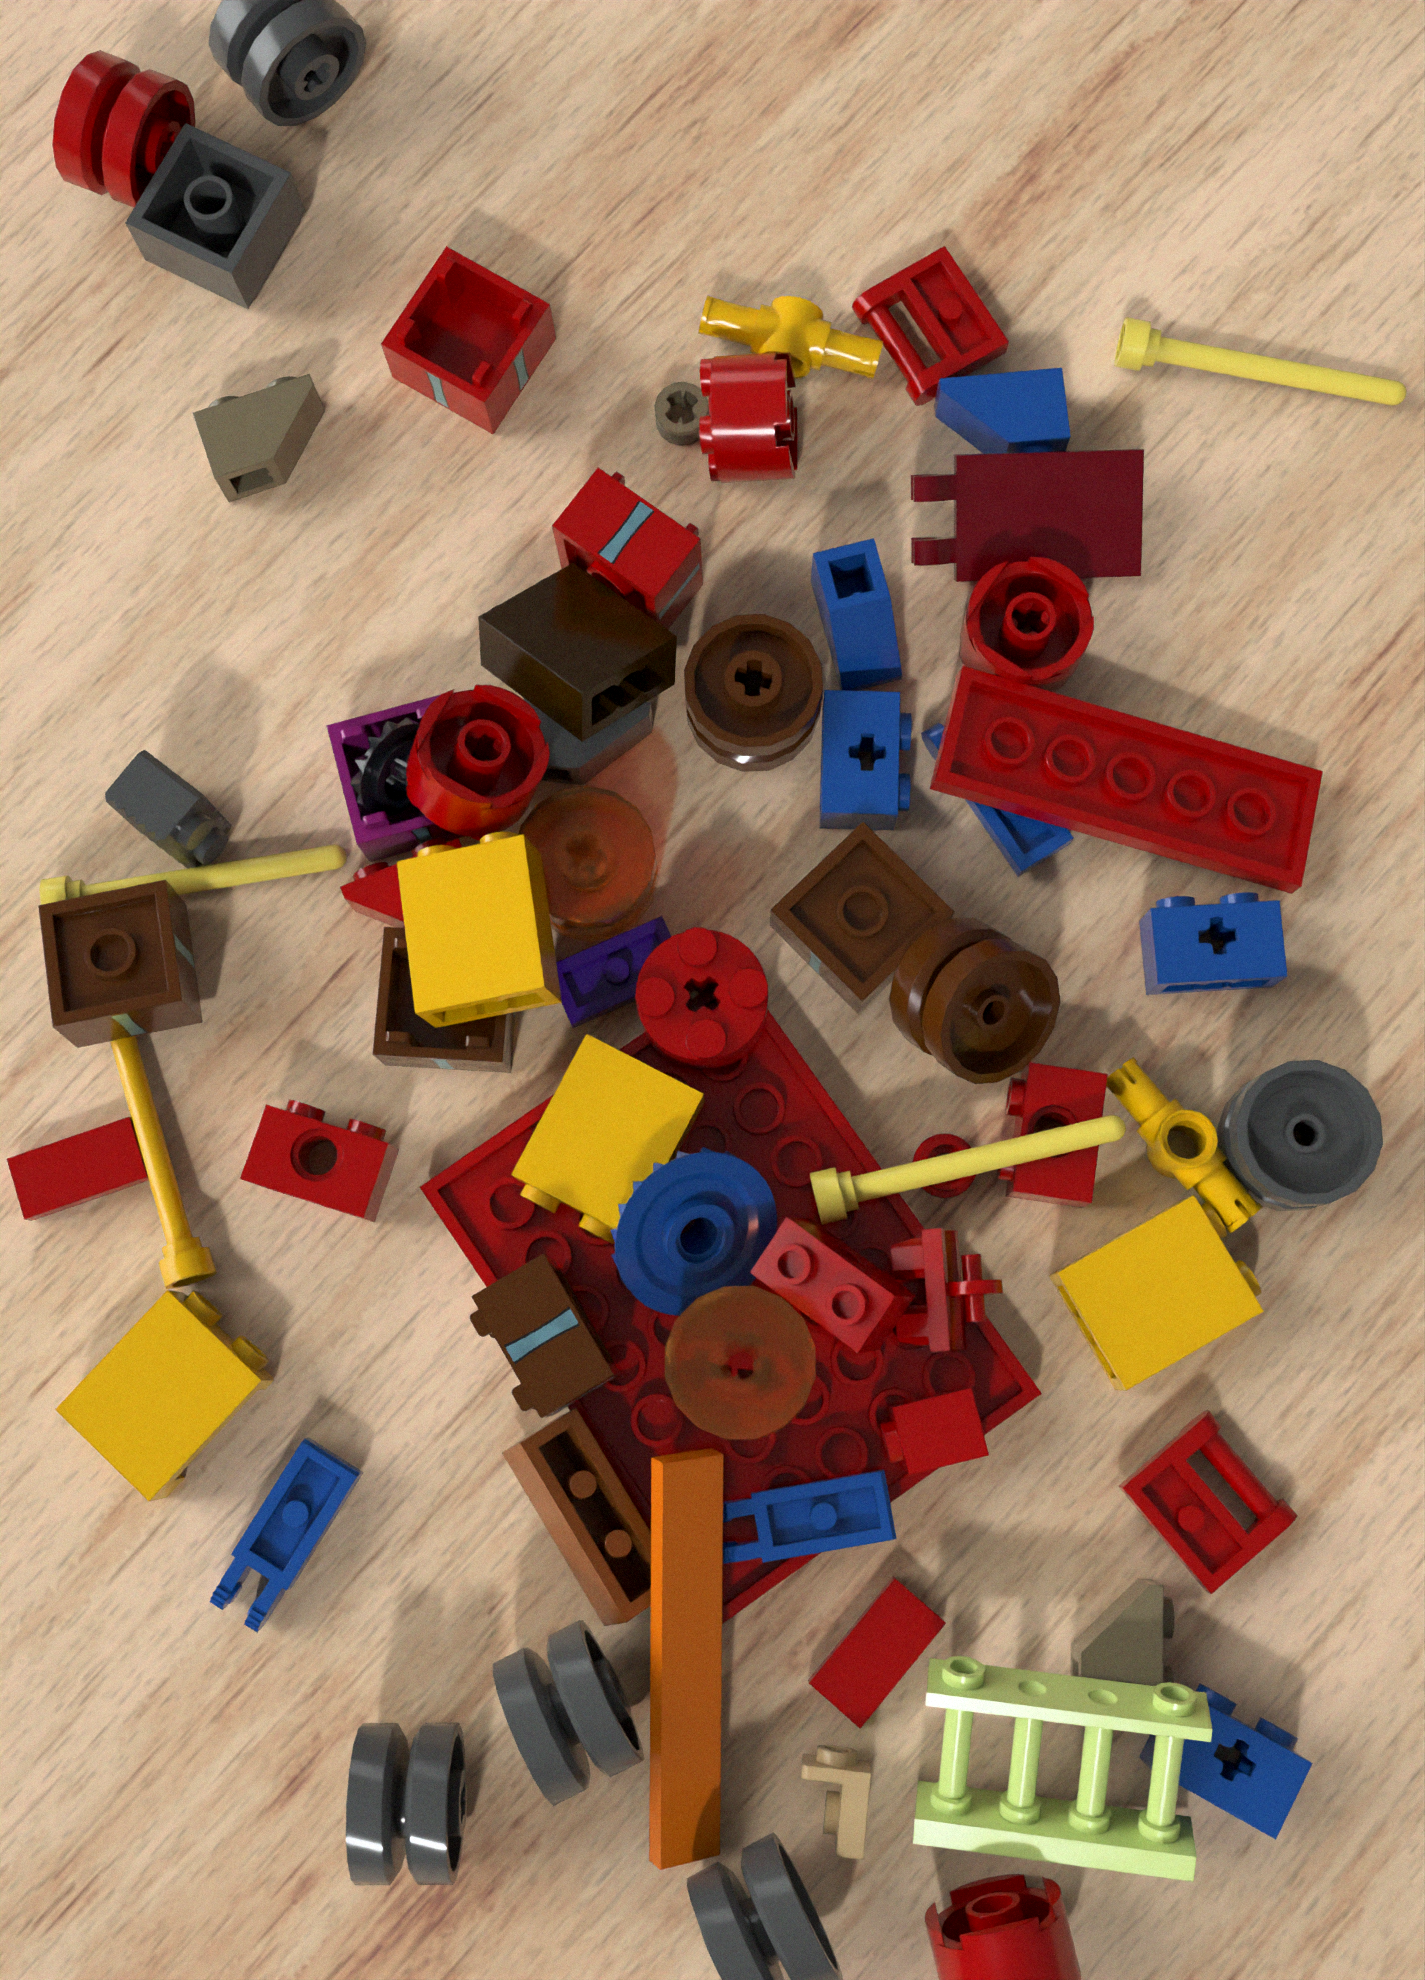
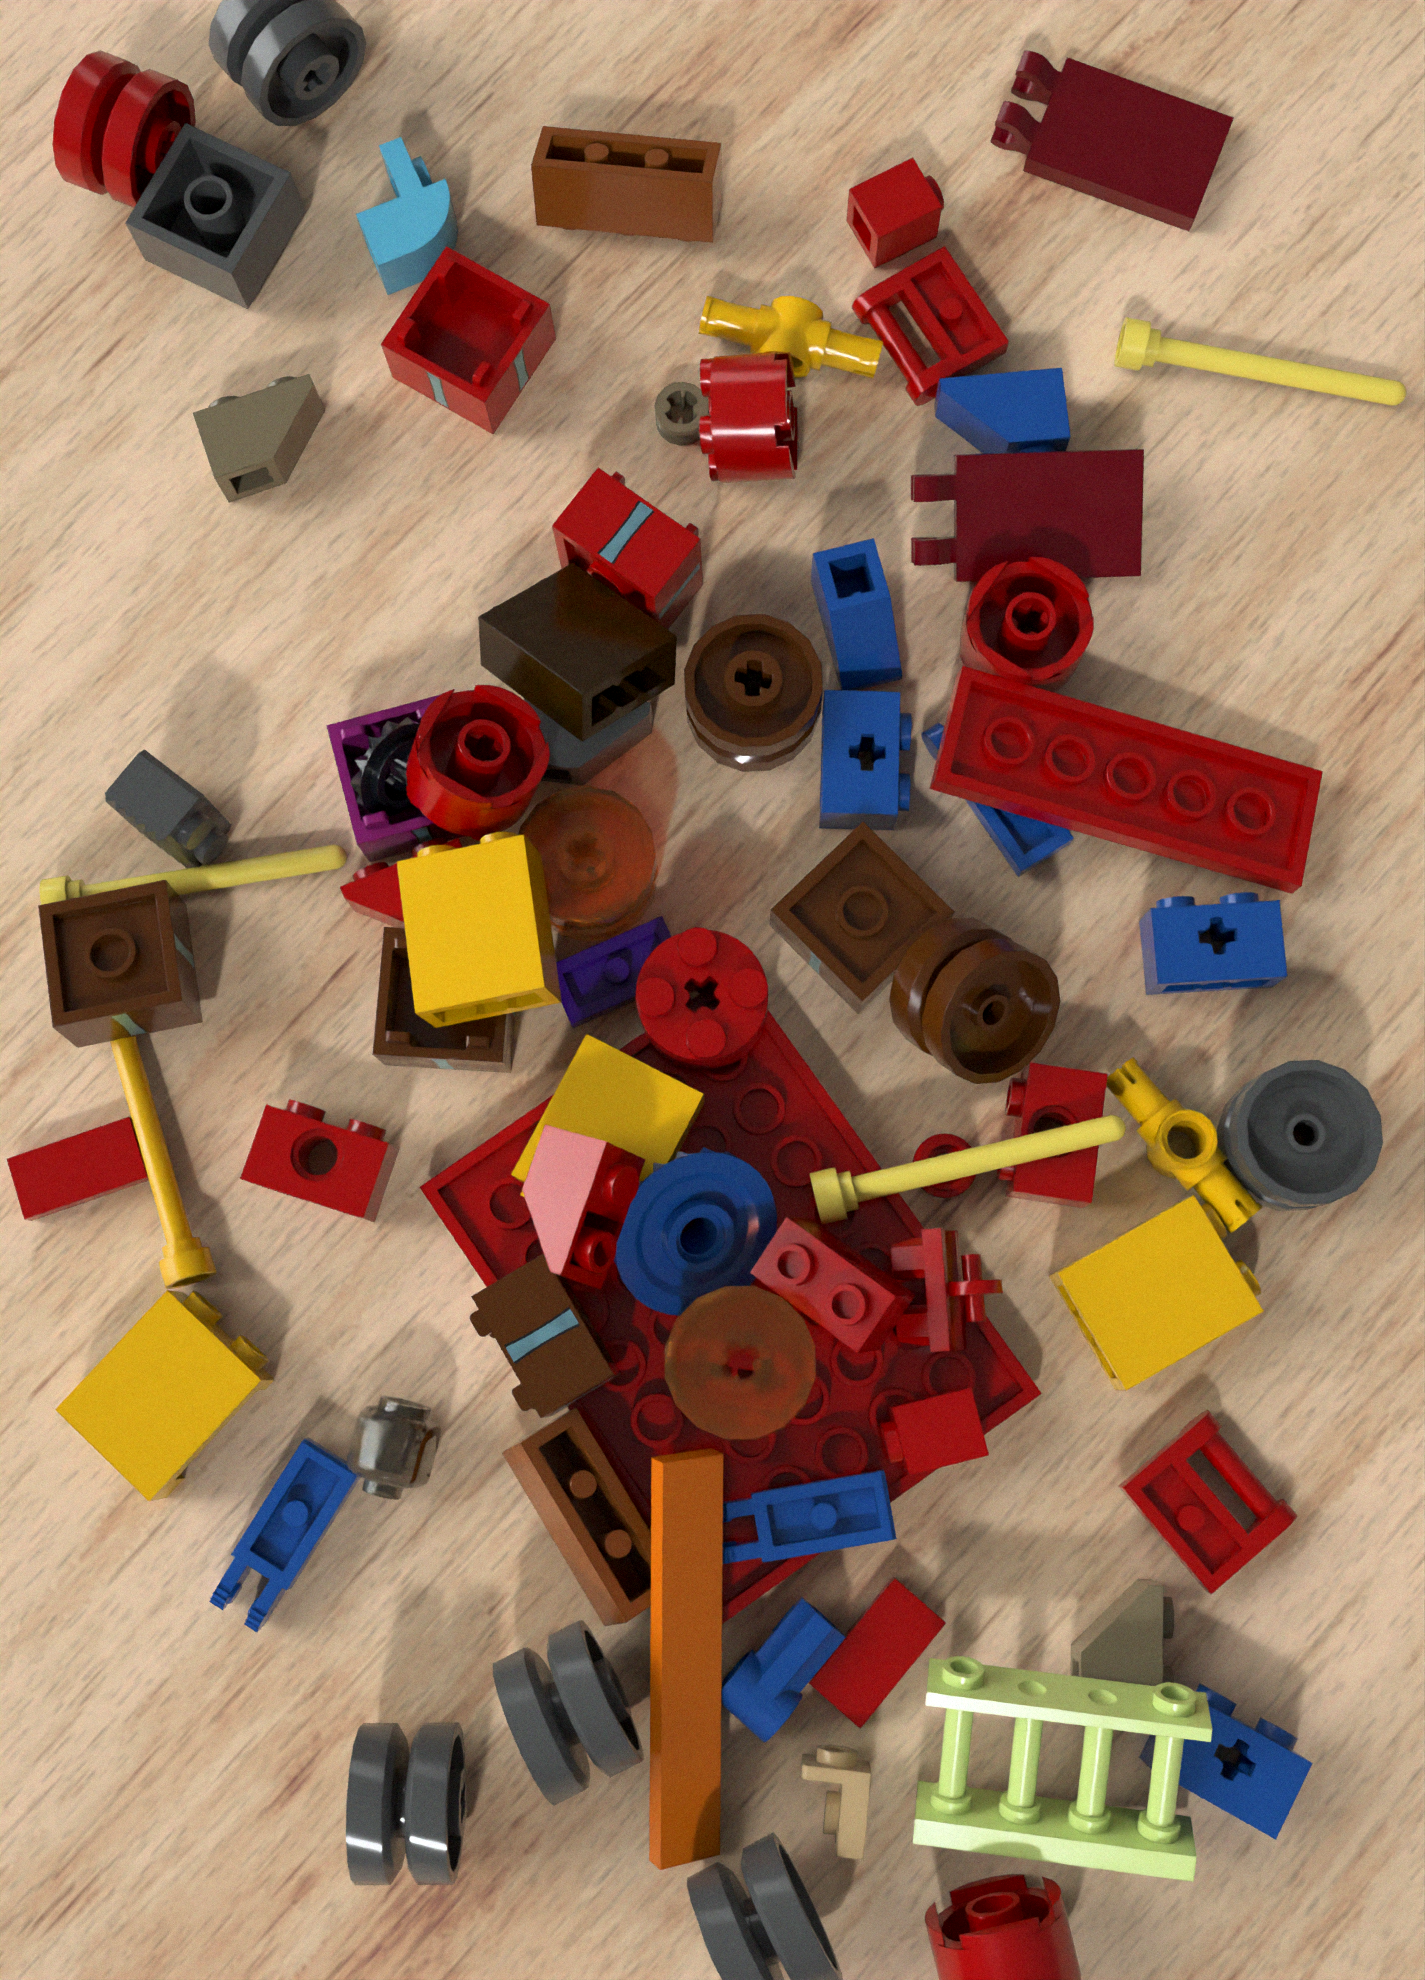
none -> clear smoke head [346,1396,441,1500]
none -> medium azure brick [356,137,458,295]
none -> slope [522,1125,646,1290]
none -> dark orange brick [531,126,722,243]
none -> blue piece [721,1596,846,1743]
none -> red brick [846,157,944,269]
none -> dark red tile [991,50,1234,232]

